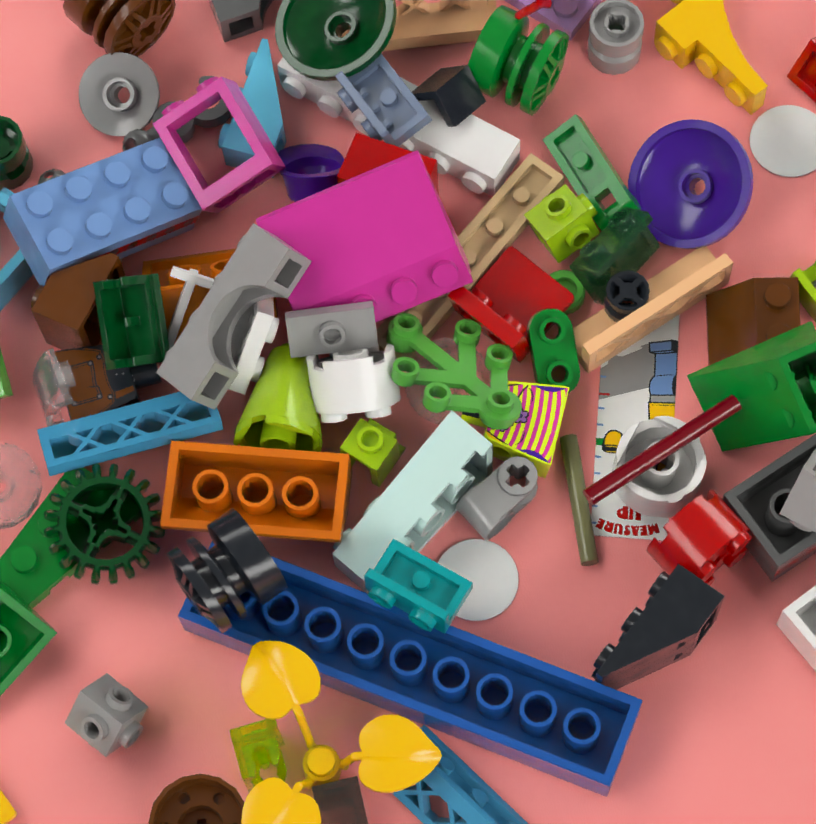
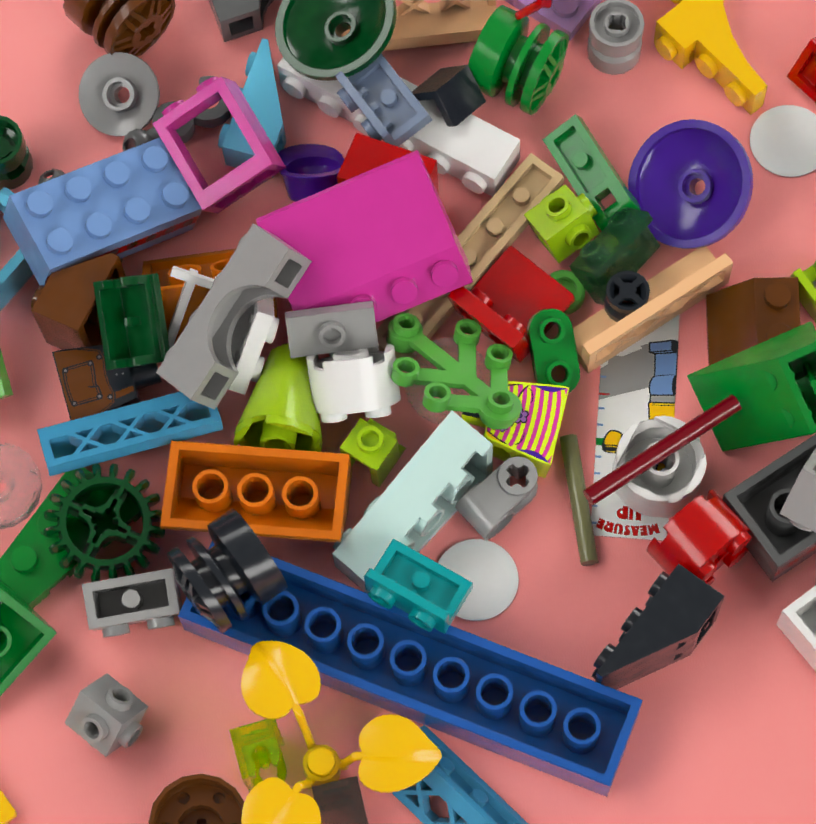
clear slope [33,348,77,427] -> none
none -> light grey brick [82,568,183,638]

